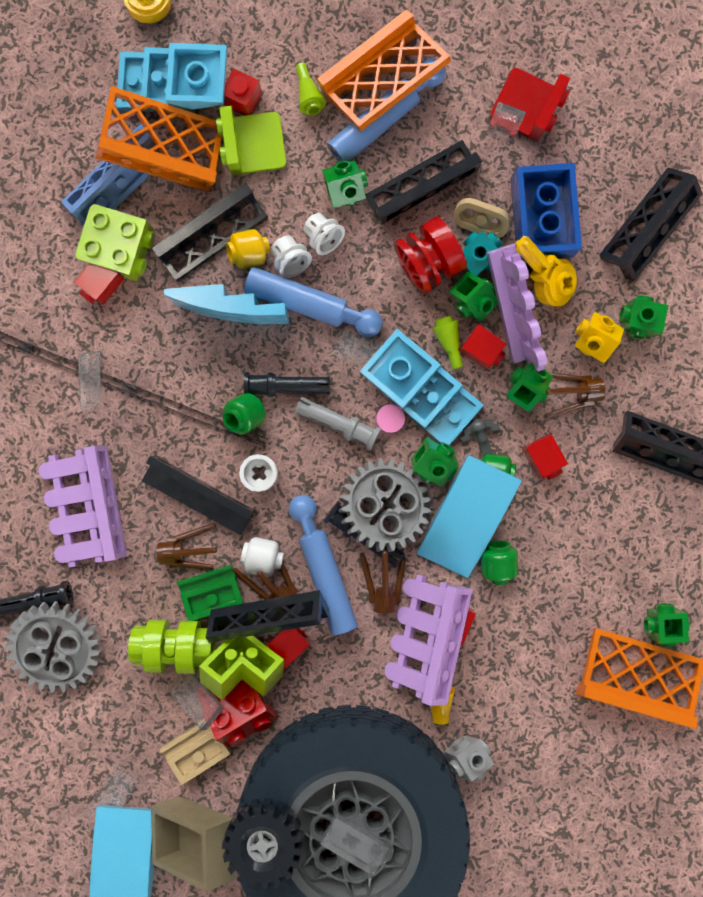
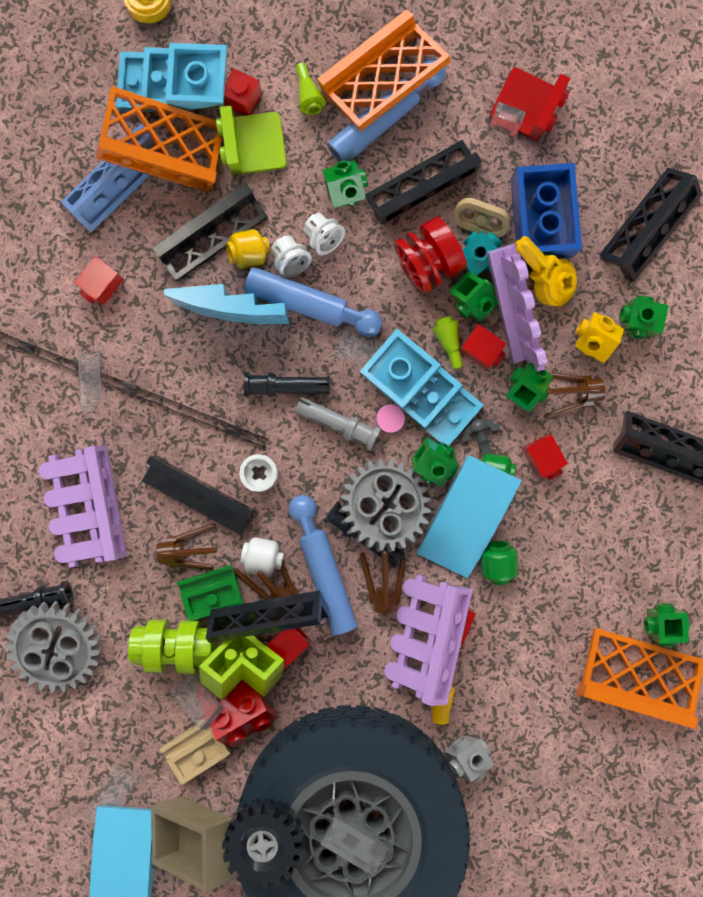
lime bracket [75,204,155,281] -> none
green head [223,393,265,435] -> none

